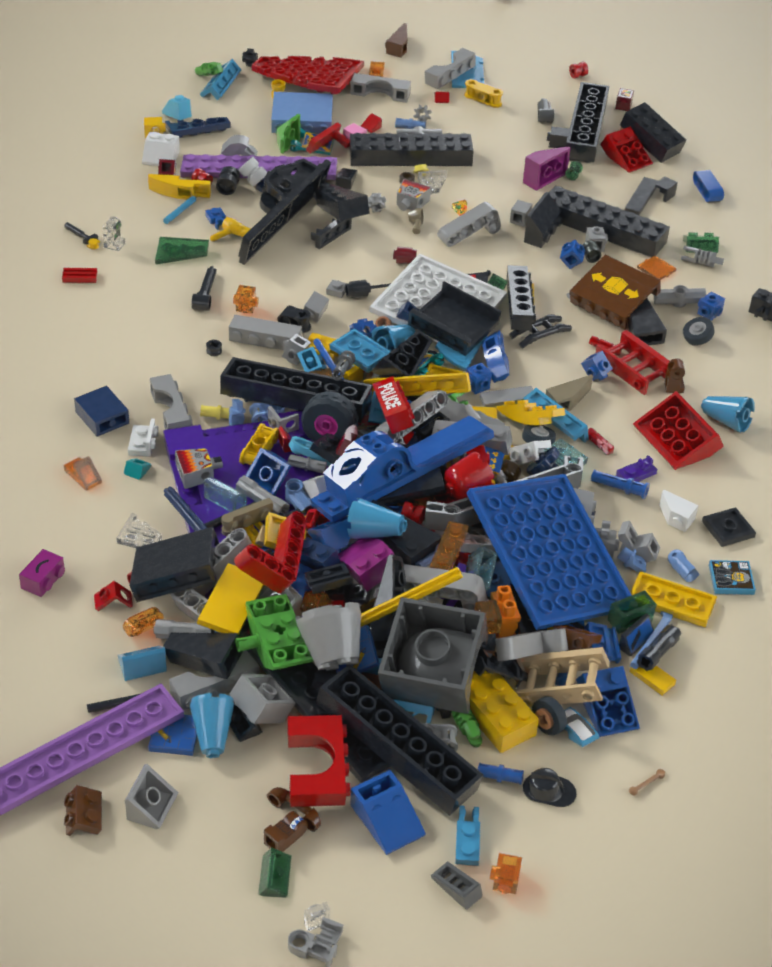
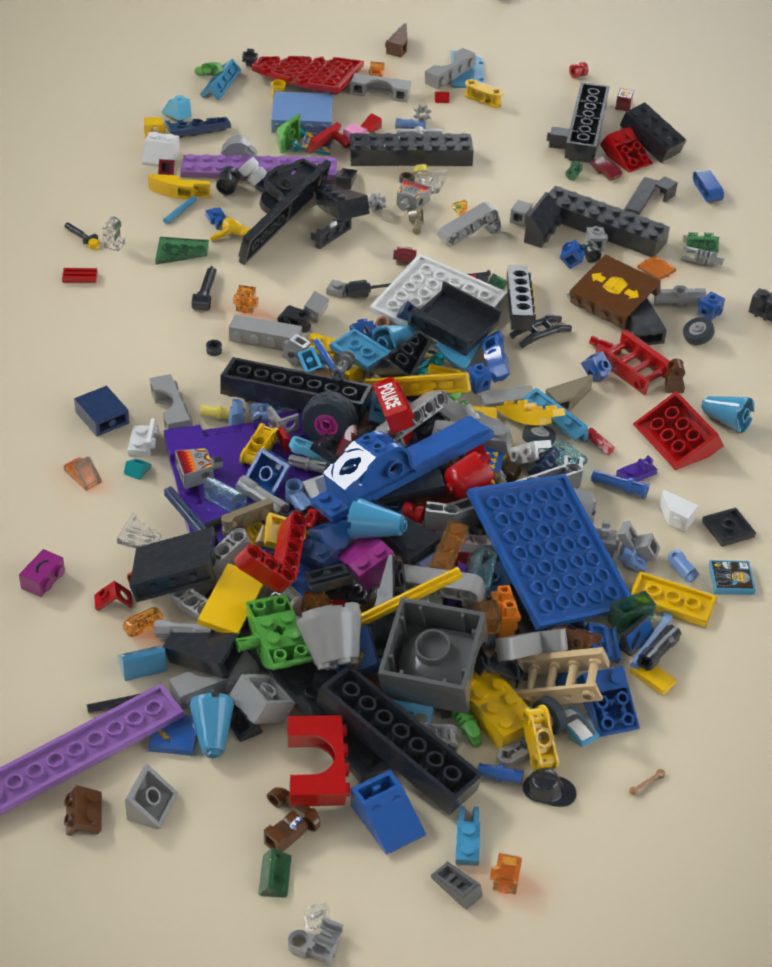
red wheel [191,168,213,185] -> none
magenta slope [523,147,570,191] -> none
dark grey piece [537,98,554,122] -> none
none -> light grey beam [496,737,530,769]
none -> yellow piece [520,705,559,771]
none -> dark red slope [590,156,623,181]

